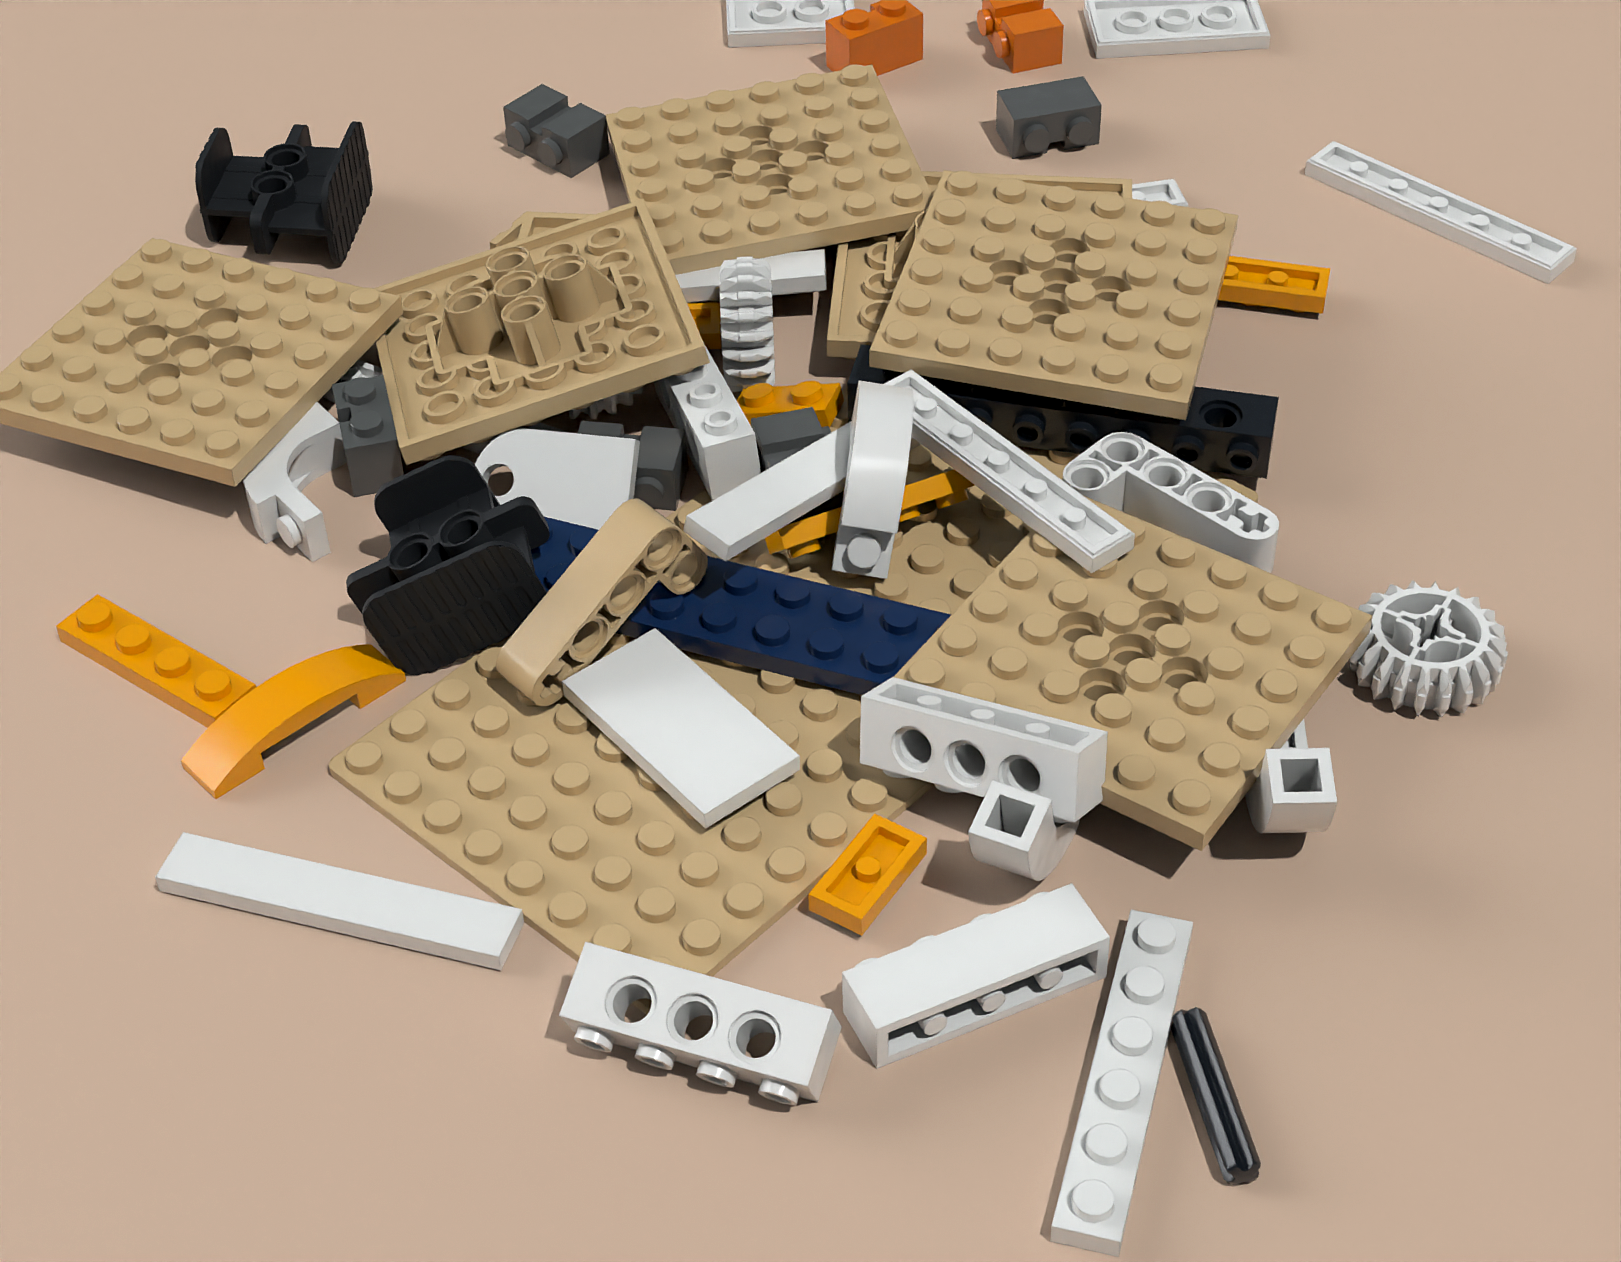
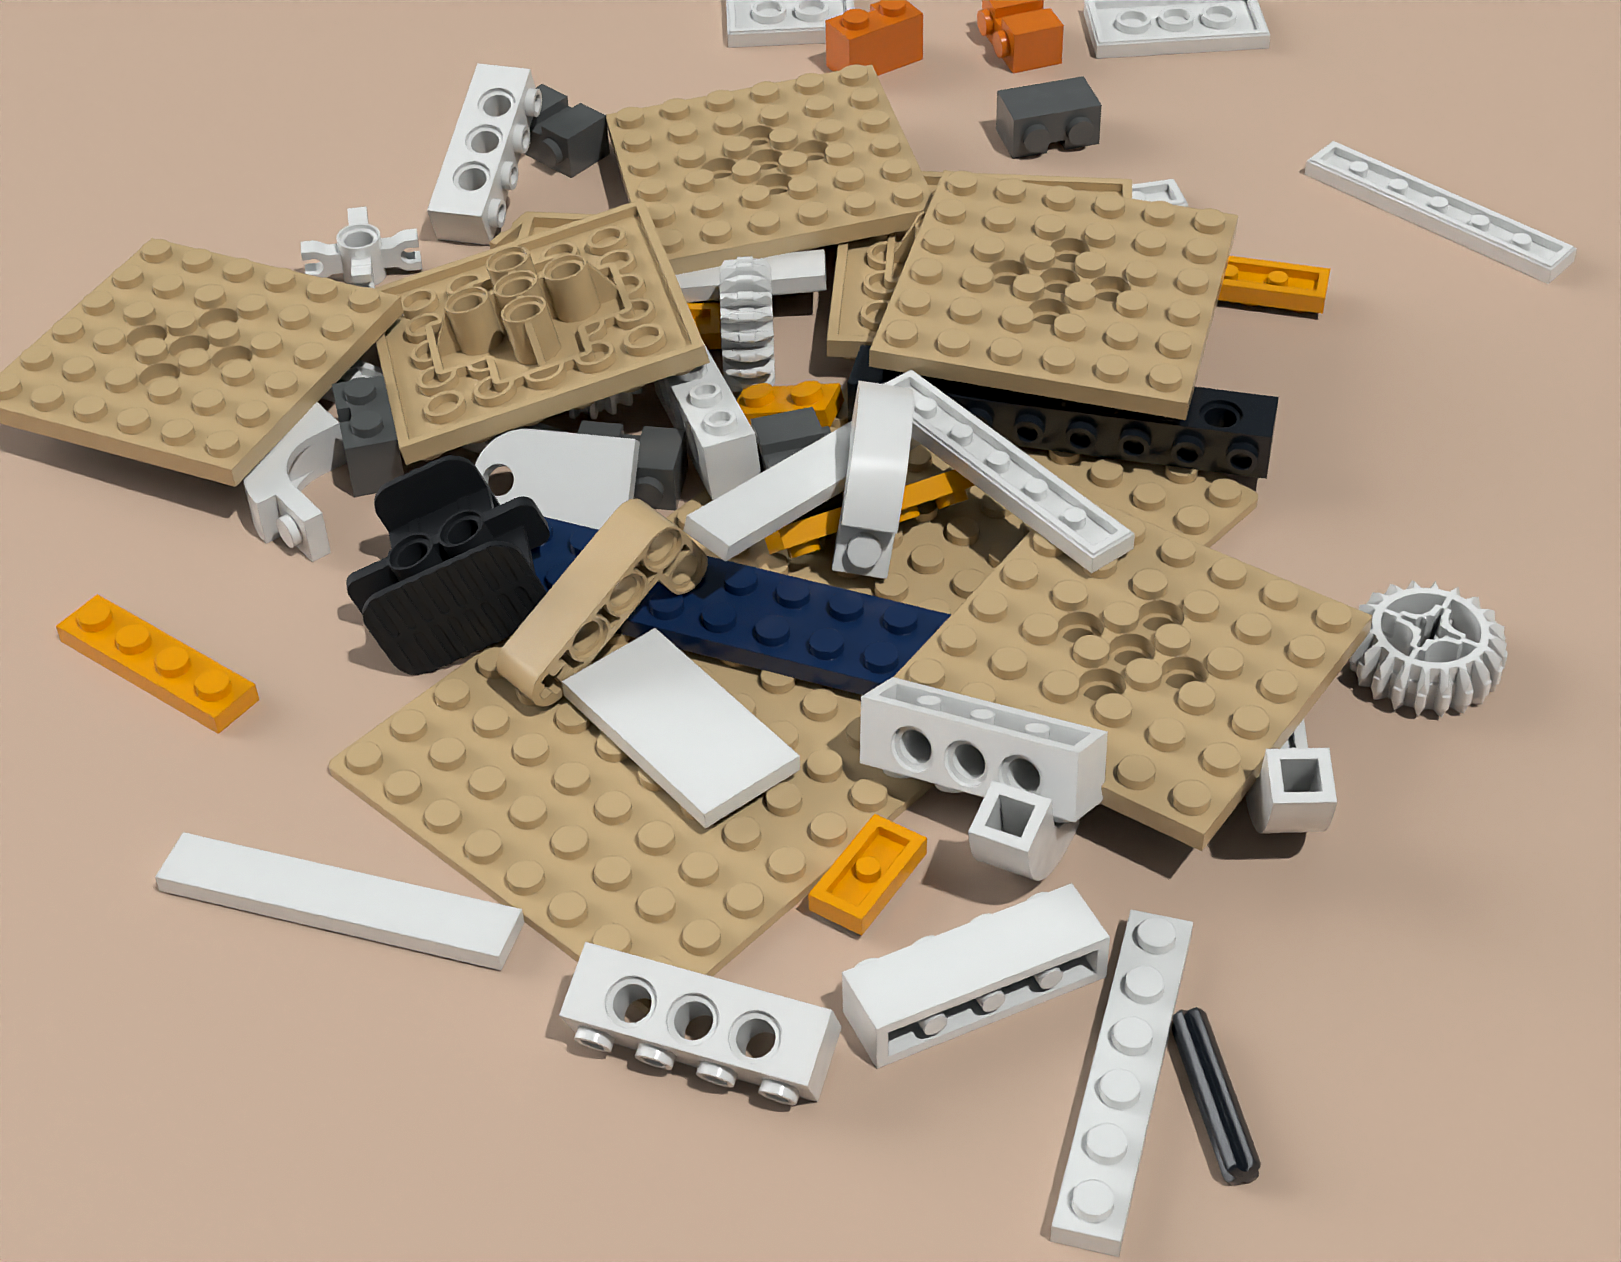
light orange slope [181,644,406,799] -> none
black piece [195,121,373,263] -> none
white beam [1062,432,1279,573] -> none
none -> white pin [301,206,422,288]
none -> white brick [427,63,542,246]

